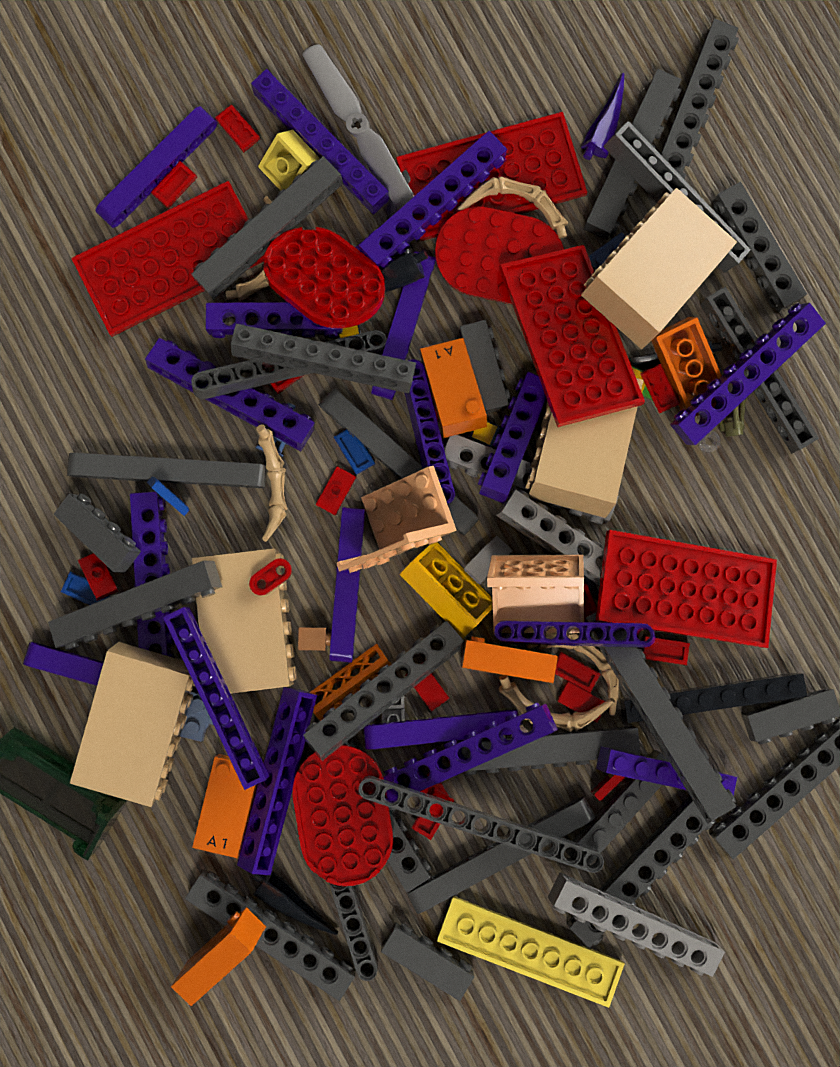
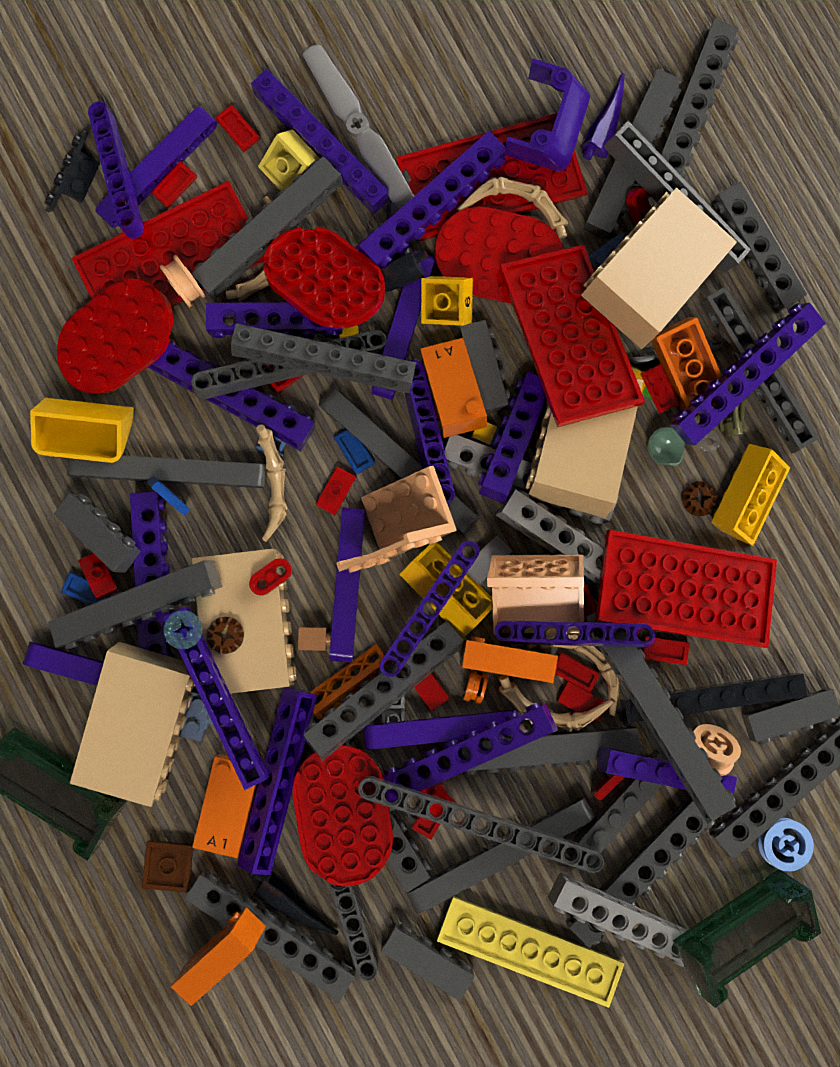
none -> yellow windscreen [30,398,134,463]
none -> black bracket [44,130,100,213]
none -> red plate [57,279,174,394]
none -> dark purple beam [88,101,144,239]
none -> reddish brown plate [142,840,193,893]
none -> light nougat wheel [159,255,205,308]
none -> clear light blue gear [164,611,203,649]
none -> reddish brown gear [207,617,244,654]
none -> dark purple beam [380,541,479,677]
none -> yellow brick [421,276,473,326]
none -> orange wheel [463,670,489,705]
none -> dark purple windscreen [505,59,590,171]
none -> red plate [626,188,652,227]
none -> sand green helmet [648,427,685,466]
none -> windscreen [673,869,821,1008]
none -> reddish brown gear [682,481,718,516]
none -> light nougat wheel [693,724,741,776]
none -> yellow slope [711,444,790,546]
none -> light blue wheel [757,817,814,871]

